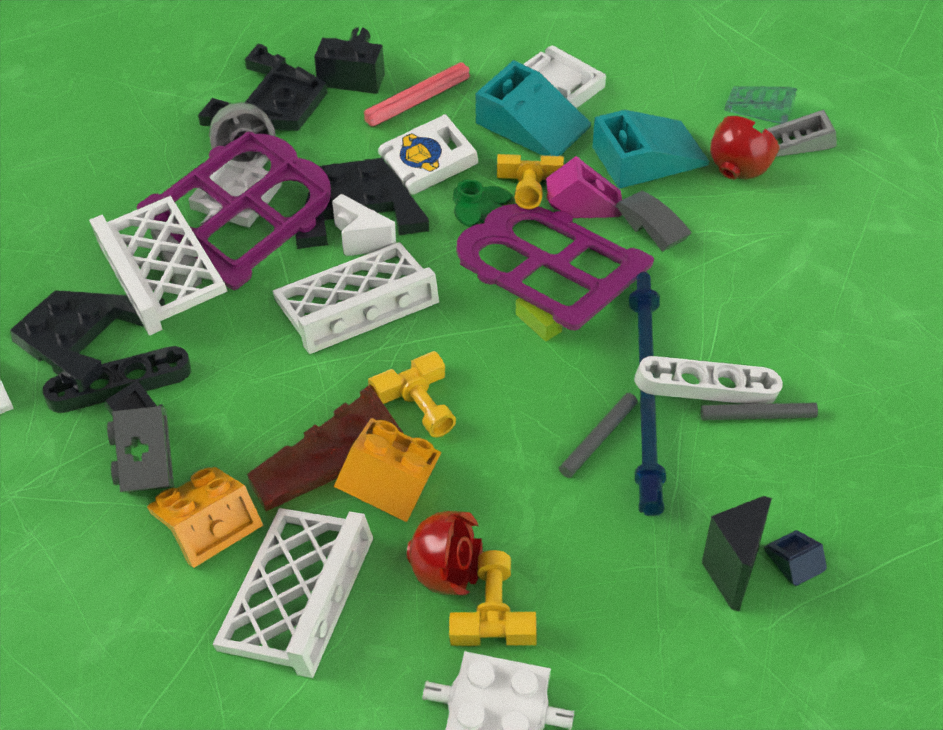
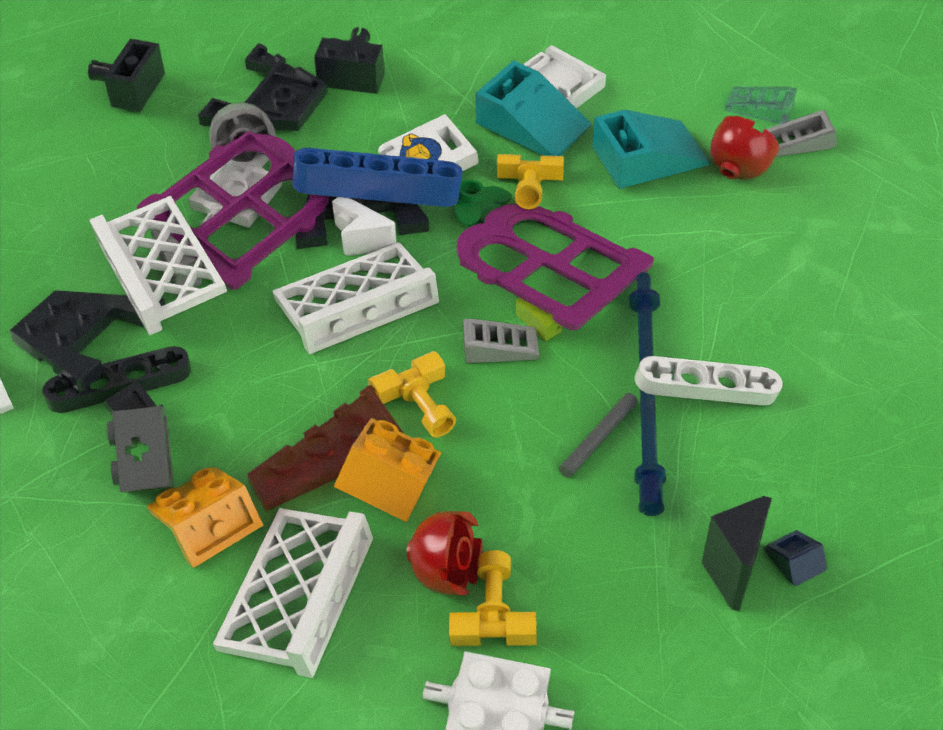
coral axle [363,62,470,127] -> none
dark pink slope [546,156,622,218] -> none
dark grey slope [616,191,692,252] -> none
dark grey bar [701,403,818,420] -> none
none -> black brick [88,39,165,112]
none -> blue beam [292,148,463,207]
none -> light grey slope [463,319,539,363]

